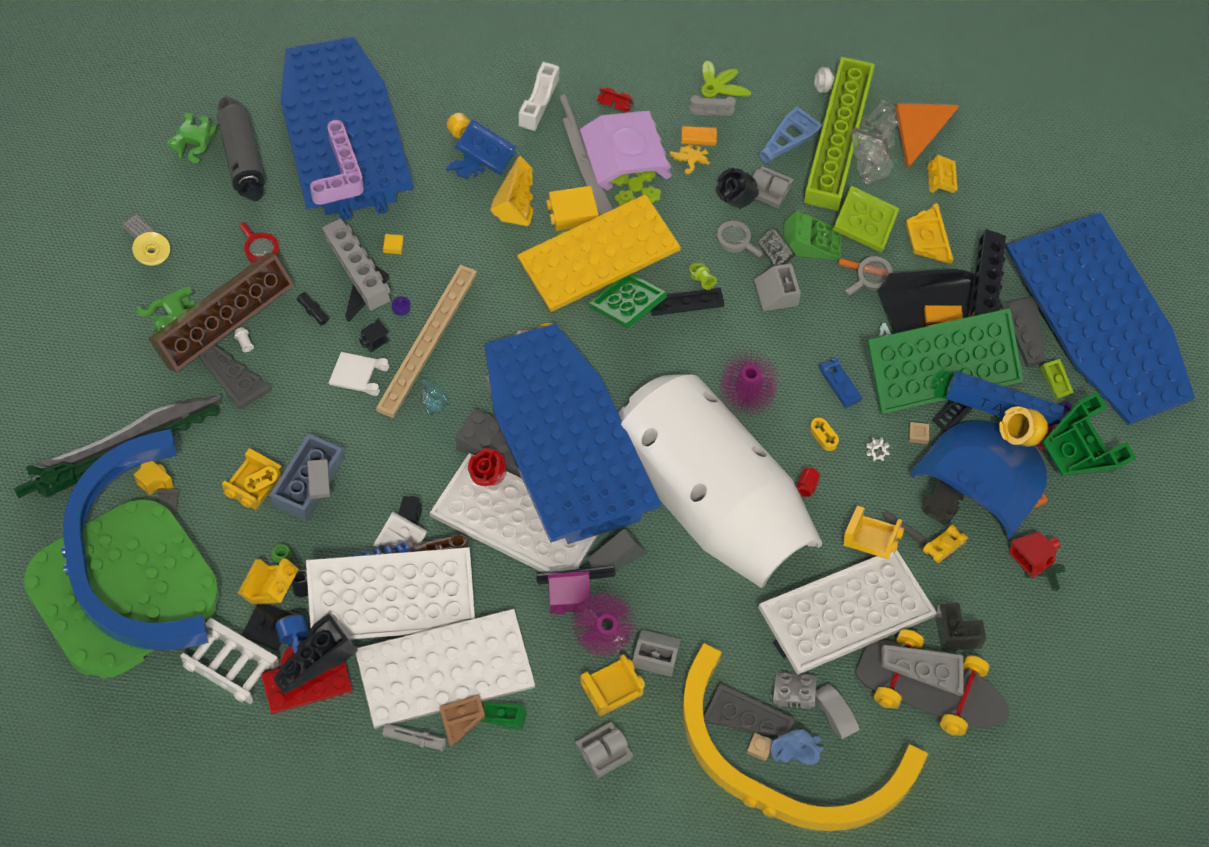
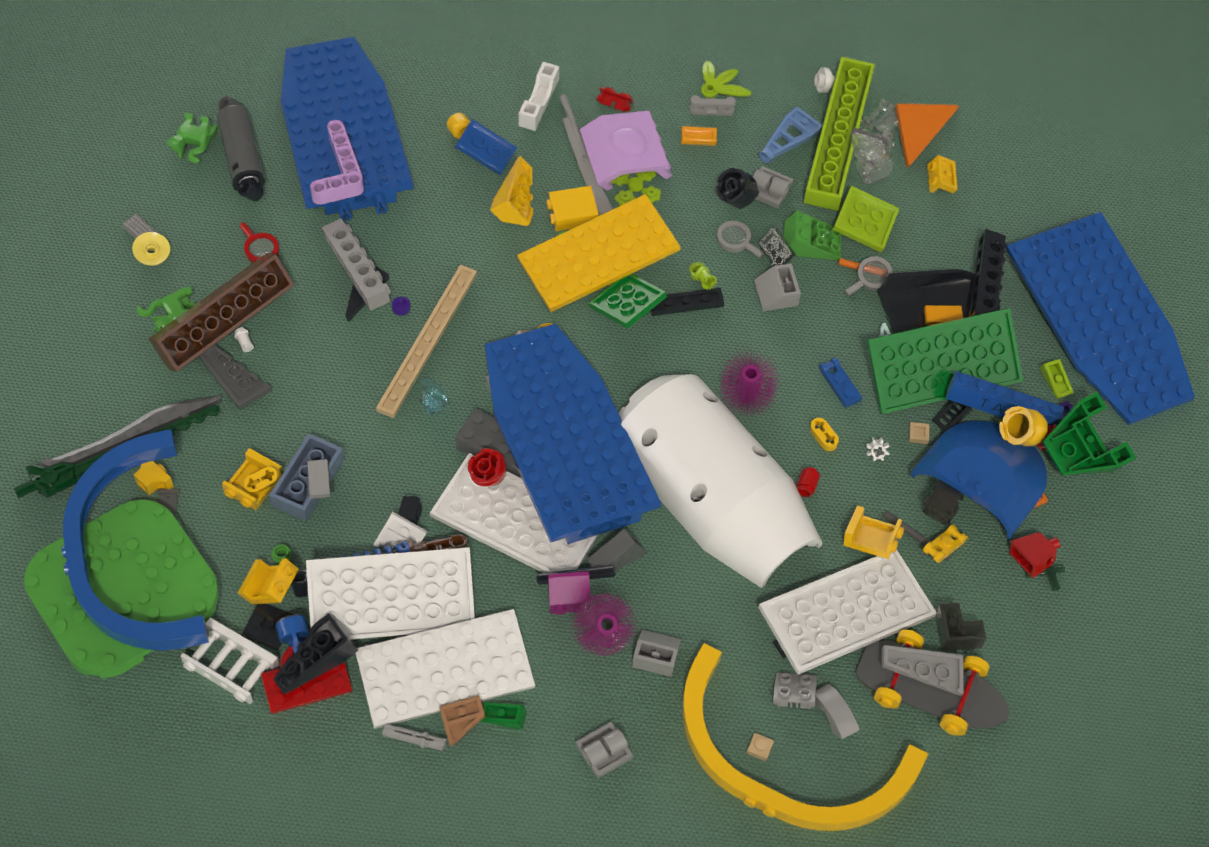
black pin [297,292,329,326] -> none
white flag [329,352,389,396] -> none
black window [359,319,389,352] -> none
yellow tile [383,234,404,254] -> none
blue piece [446,154,485,179] -> none
yellow panel [580,654,645,717] -> none
yellow piece [669,145,710,174] -> none
dark grey wing [704,684,795,738] -> none
medium blue helmet [770,729,824,765] -> none
yellow wing [905,203,953,264] -> none
dark grey wing [1000,297,1046,368] -> none

